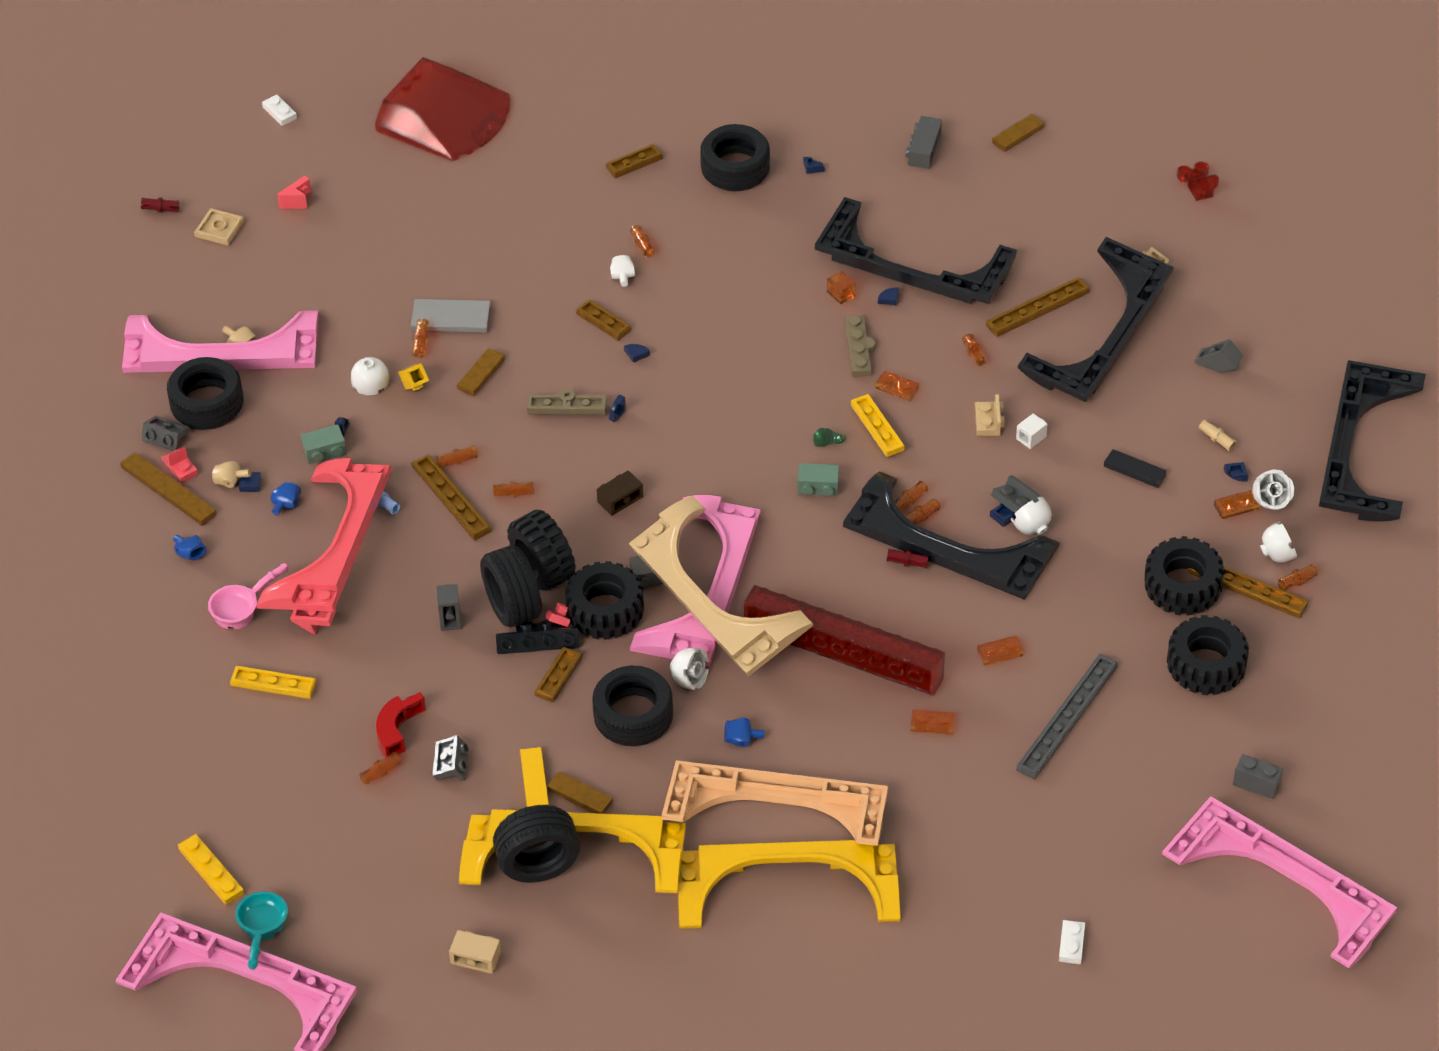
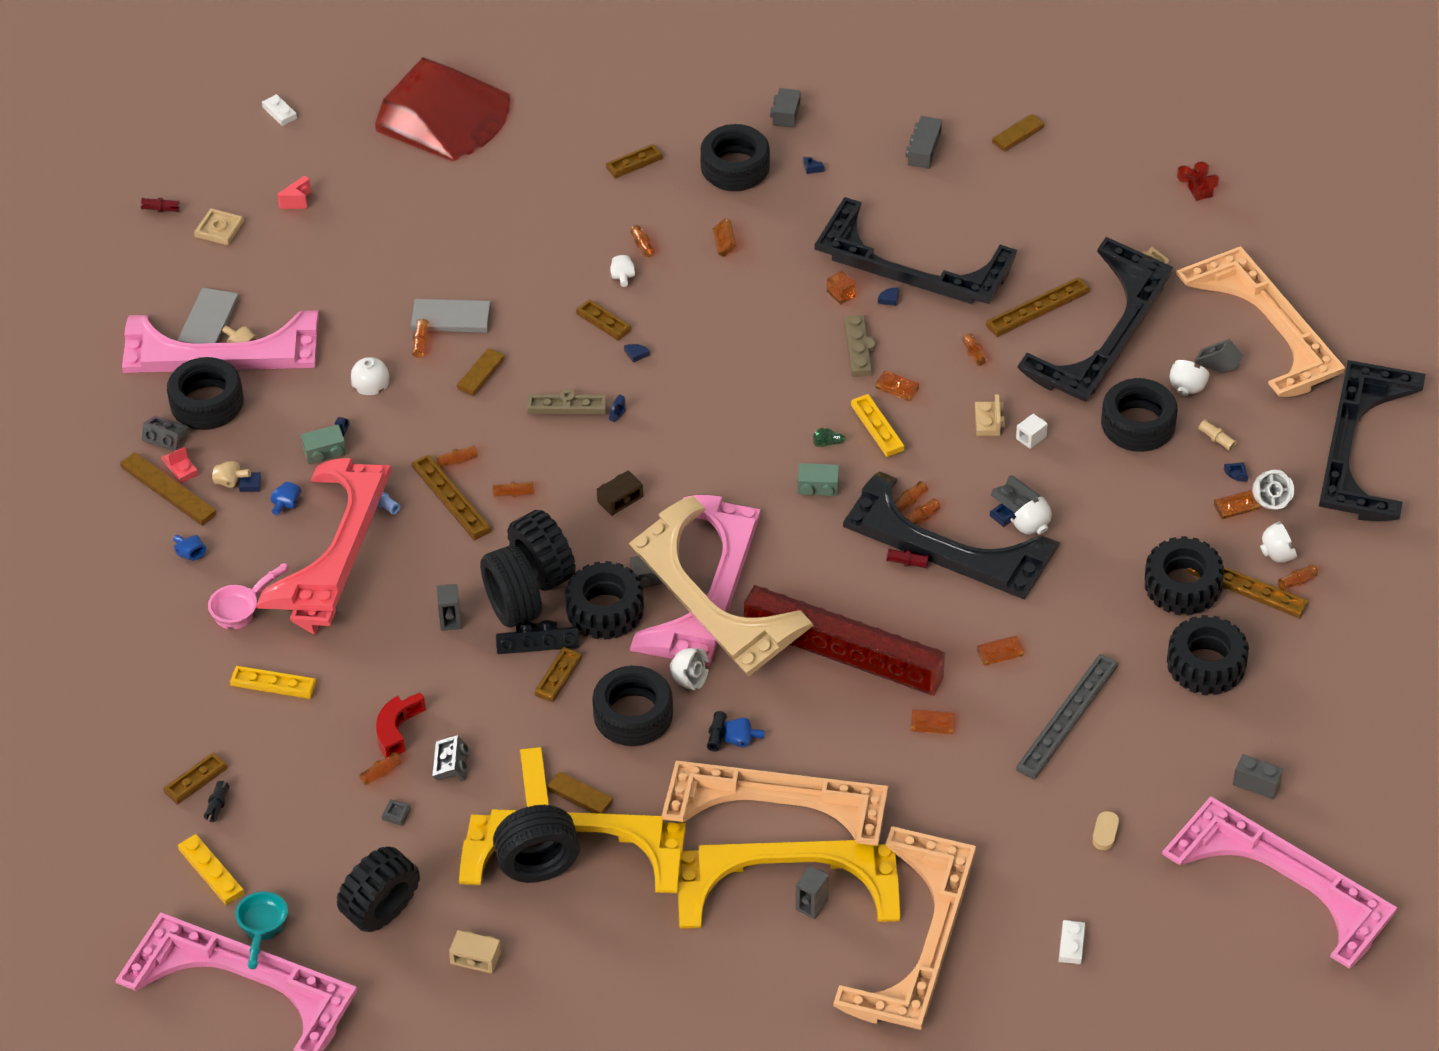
yellow brick [398,363,429,391] -> none
coral tile [545,602,571,627] -> none
black tile [1104,449,1167,488] -> none
none -> pearl gold tile [163,752,228,805]
none -> light grey tile [177,287,239,344]
none -> black pin [204,781,230,822]
none -> black tyre [337,846,420,932]
none -> dark grey tile [382,799,411,826]
none -> black pin [707,711,727,752]
none -> clear orange plate [712,217,736,257]
none -> dark grey brick [770,88,801,128]
none -> dark grey brick [796,866,828,919]
none -> light nougat piece [833,826,976,1030]
none -> tan tile [1092,811,1119,850]
none -> black tyre [1101,378,1178,452]
none -> white cylinder [1169,360,1210,396]
none -> light nougat piece [1176,246,1345,397]

